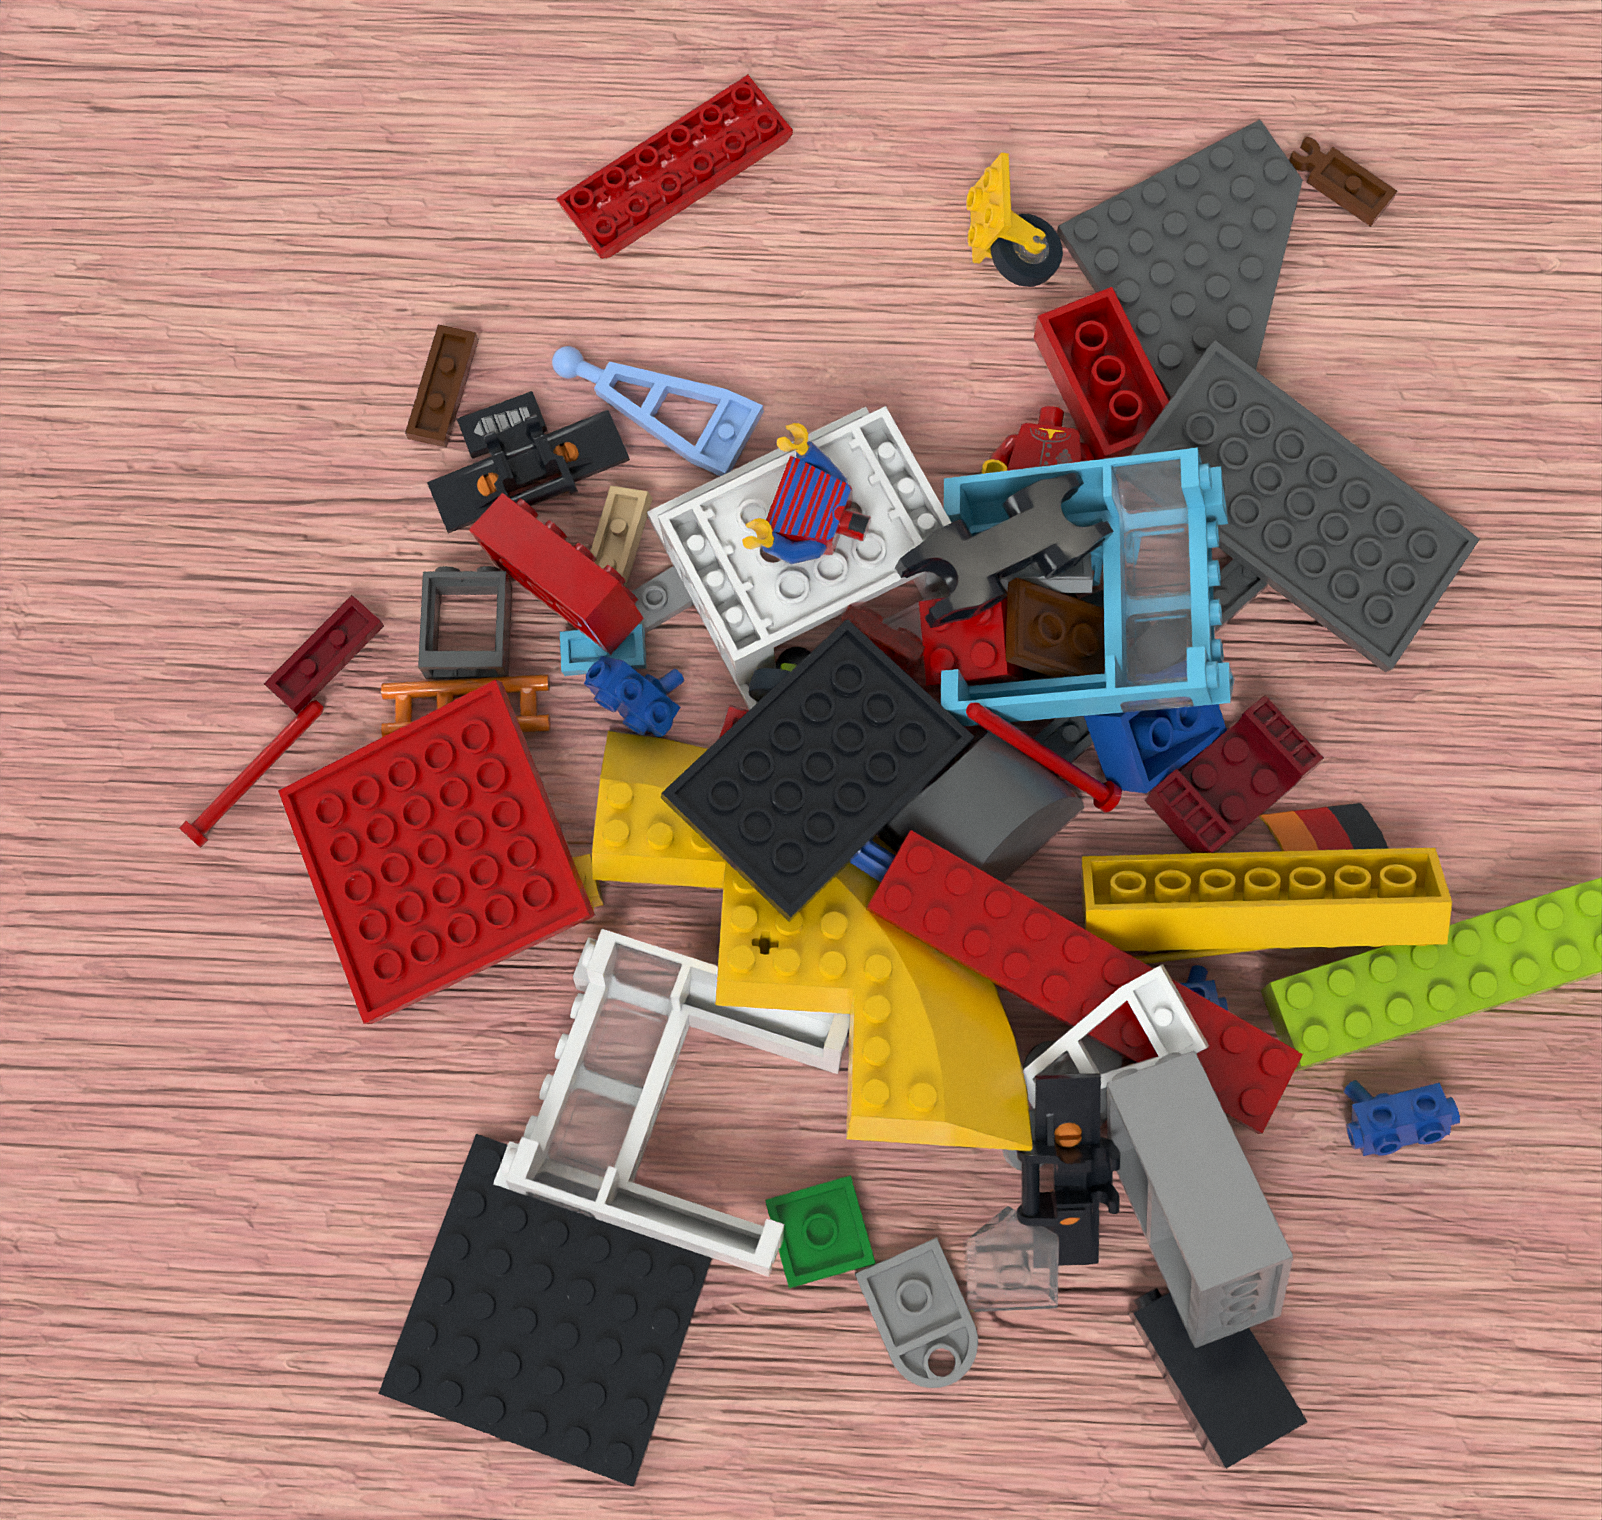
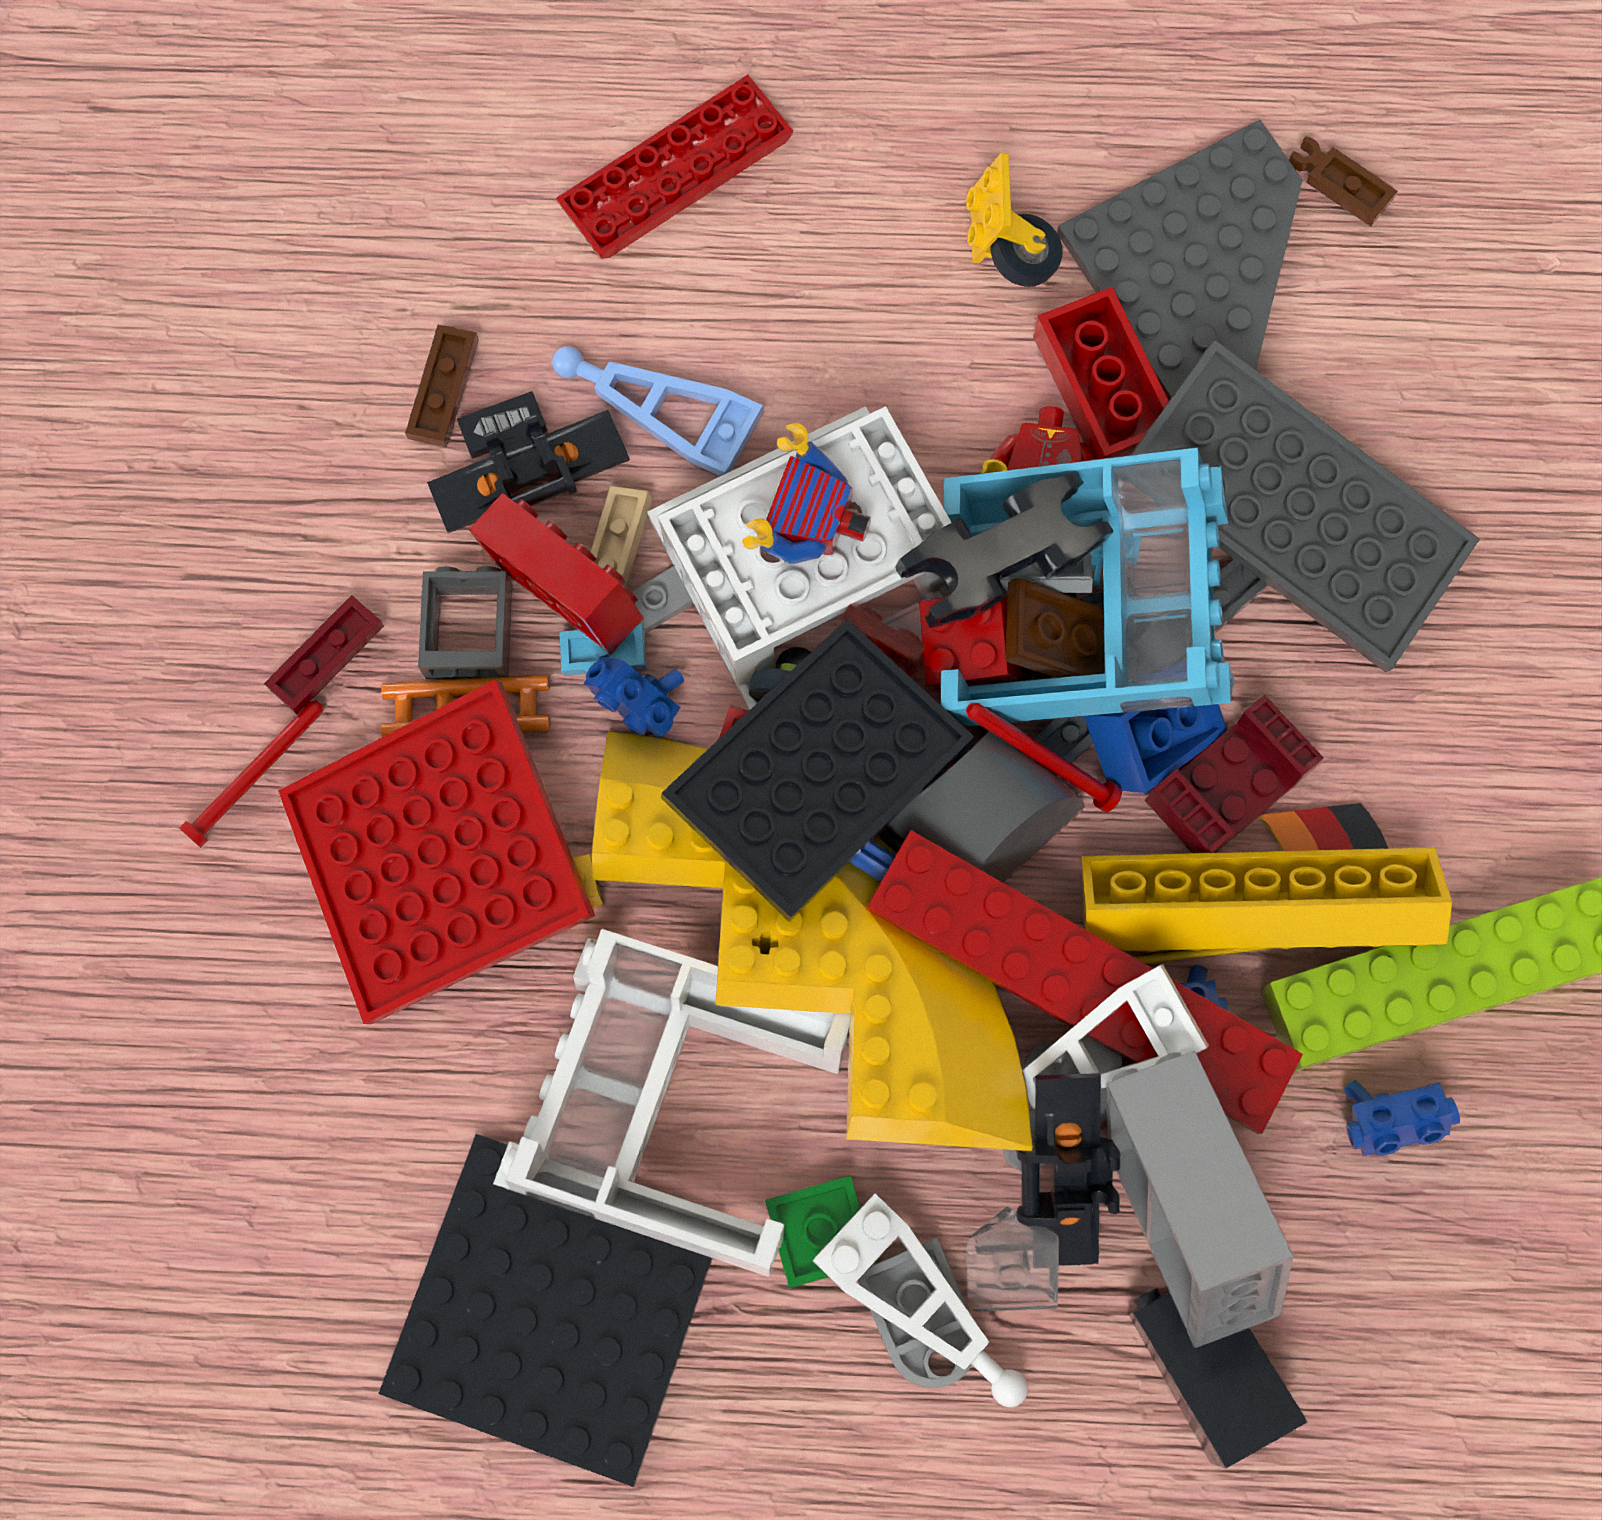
none -> white plate [812,1194,1028,1407]

